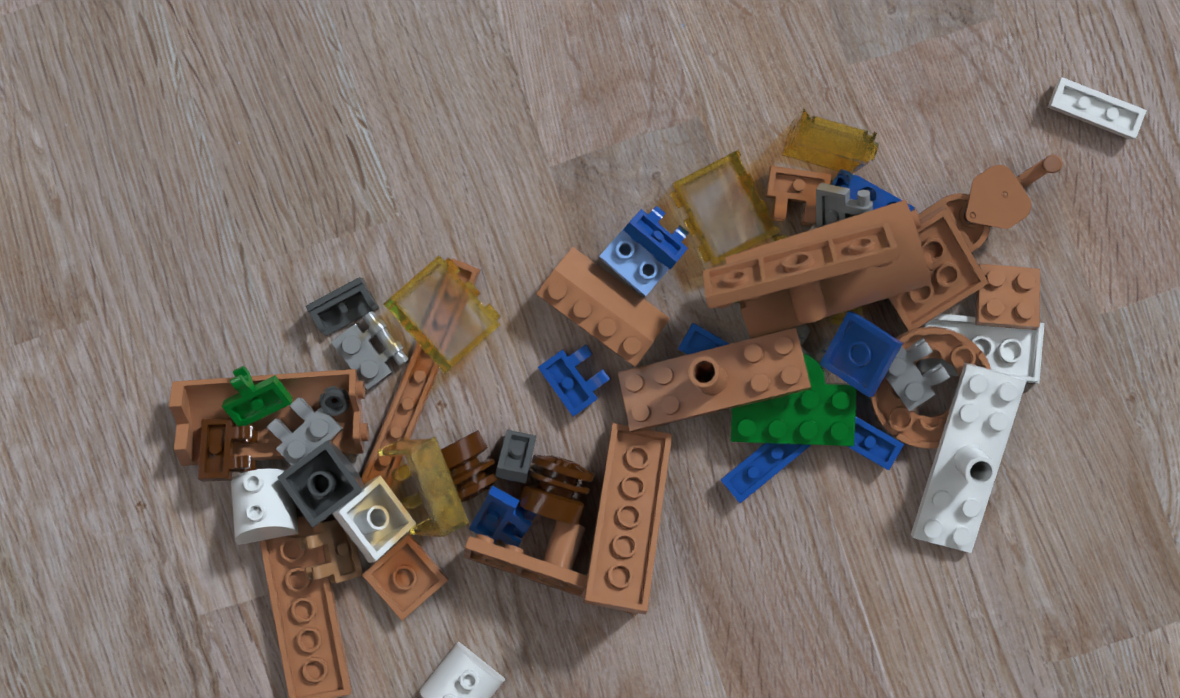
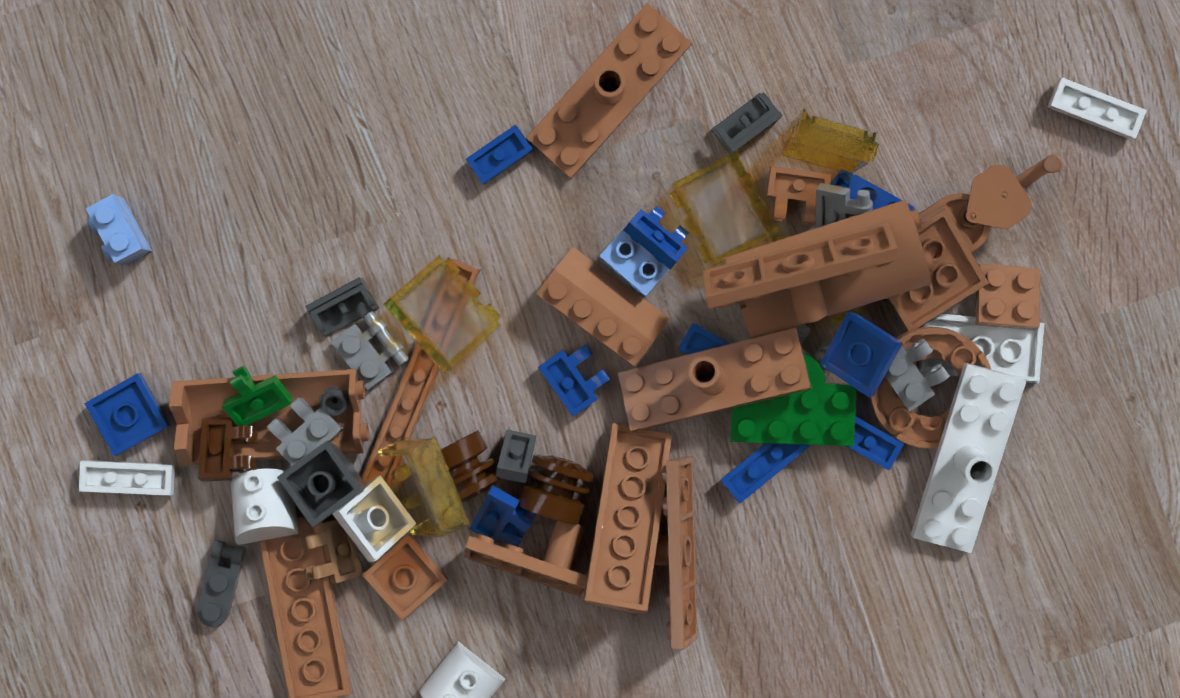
none -> white plate [79,460,175,496]
none -> blue plate [84,373,171,456]
none -> light blue brick [85,194,152,265]
none -> dark grey plate [197,540,246,627]
none -> blue plate [466,124,533,185]
none -> nougat plate [526,3,692,179]
none -> nougat plate [654,457,698,649]
none -> dark grey hinge [711,92,783,156]

